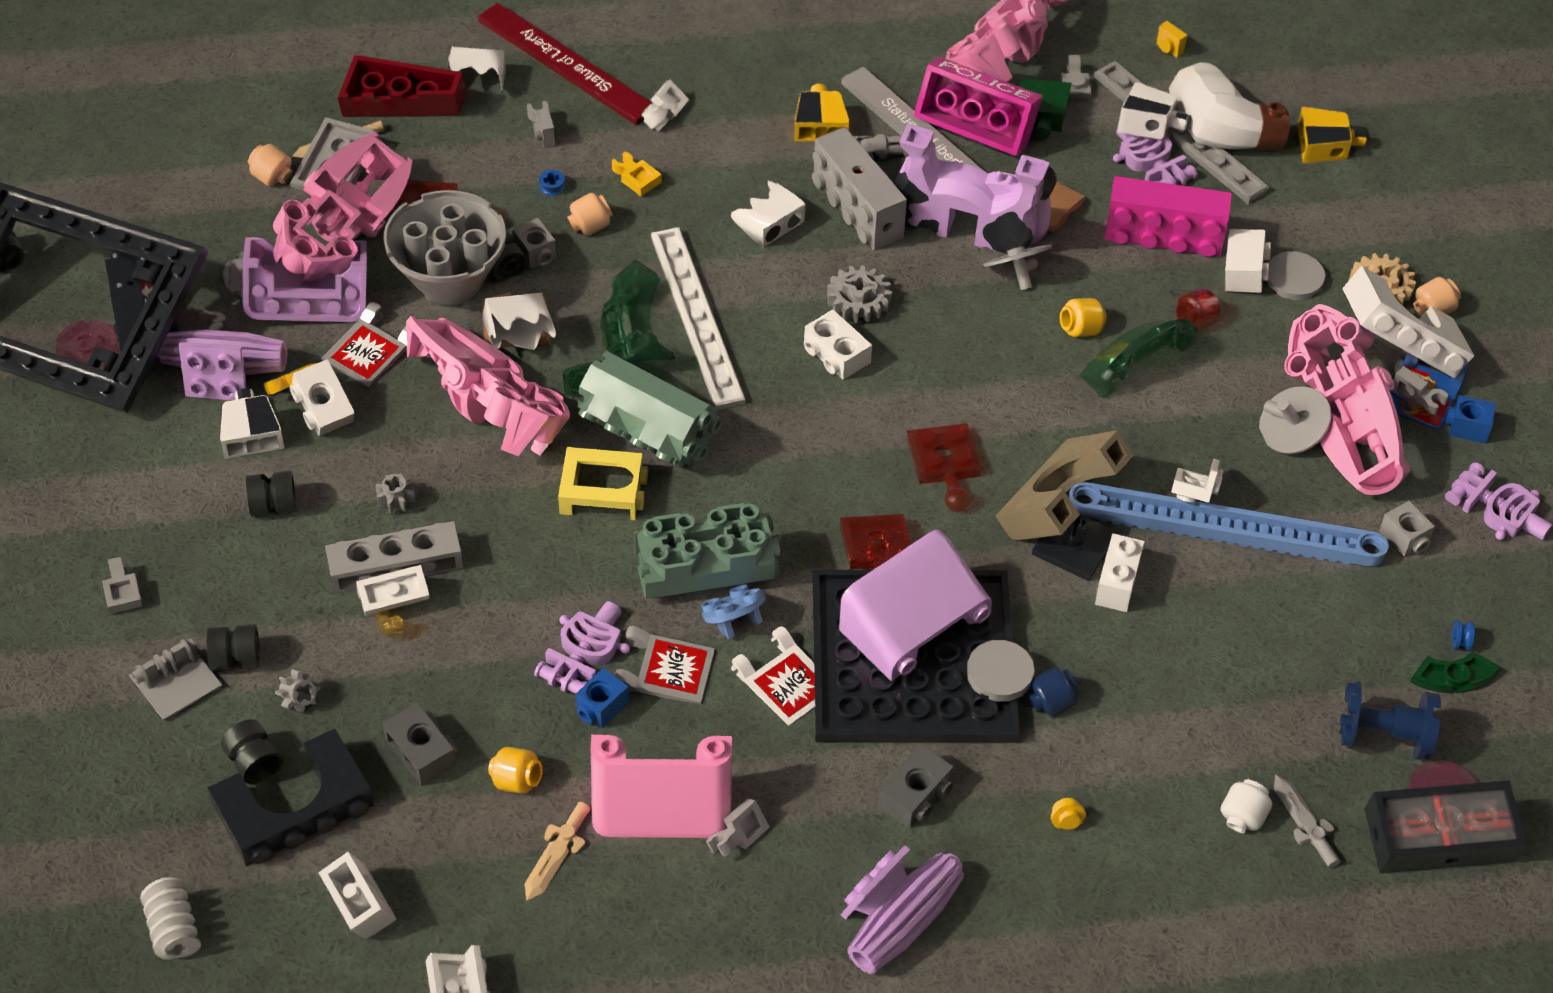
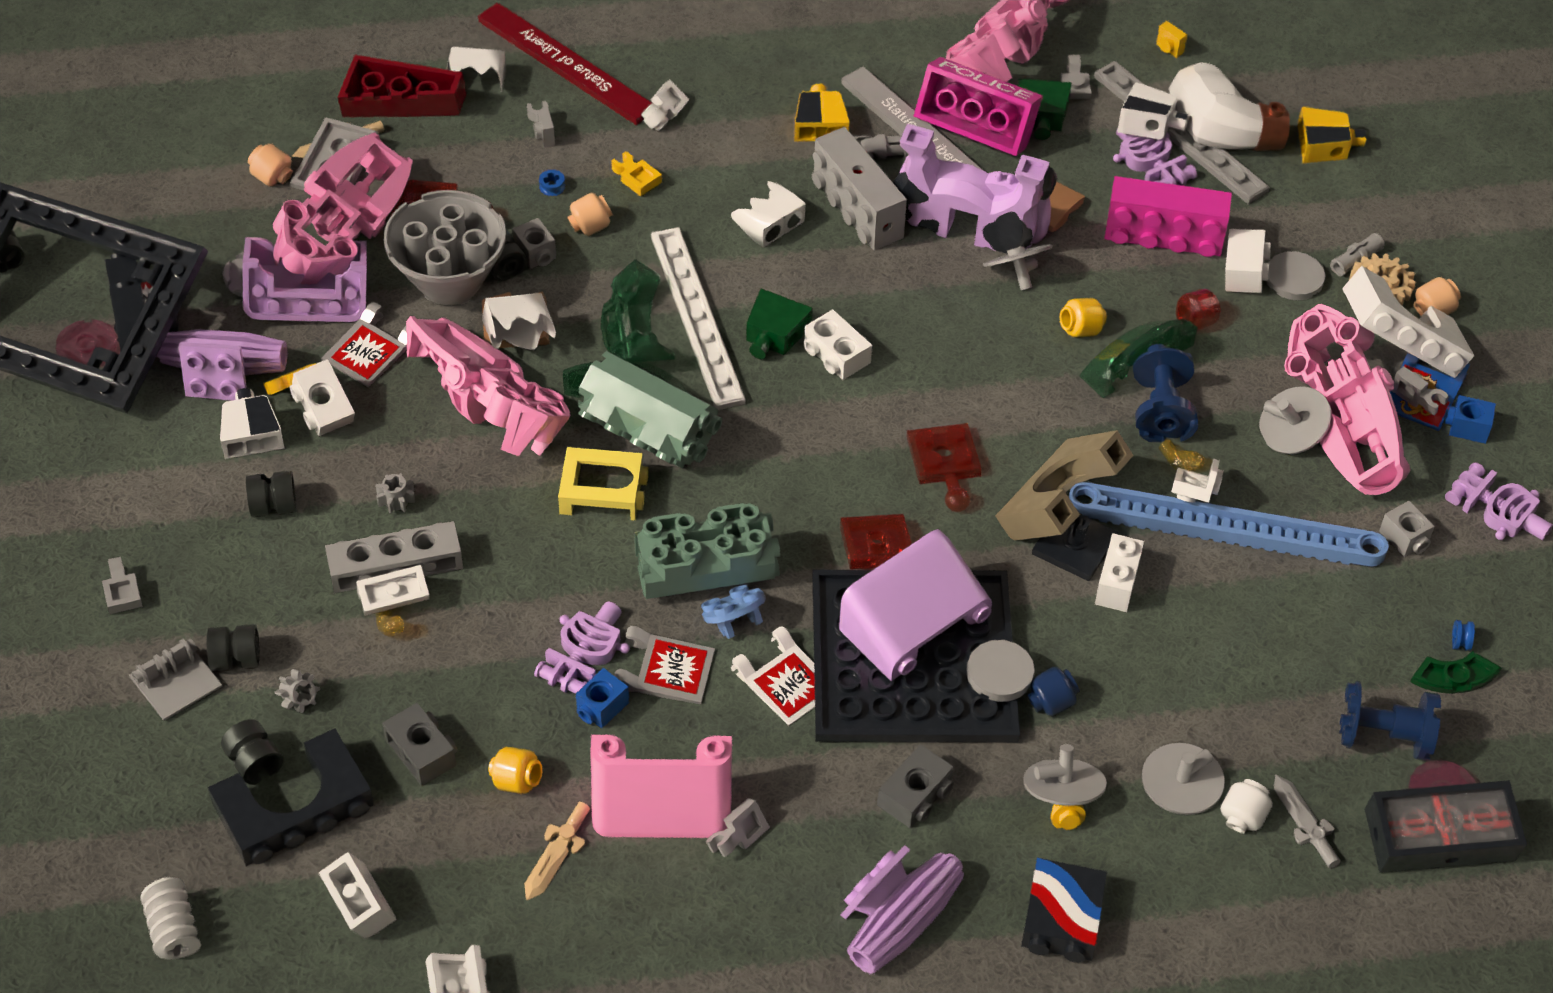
light grey gear [827,265,892,323] -> none
none -> dark green torso [746,288,813,359]
none -> panel [1021,858,1107,963]
none -> light grey shield [1023,744,1107,806]
none -> dark blue piece [1133,344,1198,443]
none -> light grey shield [1142,743,1224,815]
none -> clear yellow arm [1159,440,1205,471]
none -> light grey pin [1330,233,1385,276]

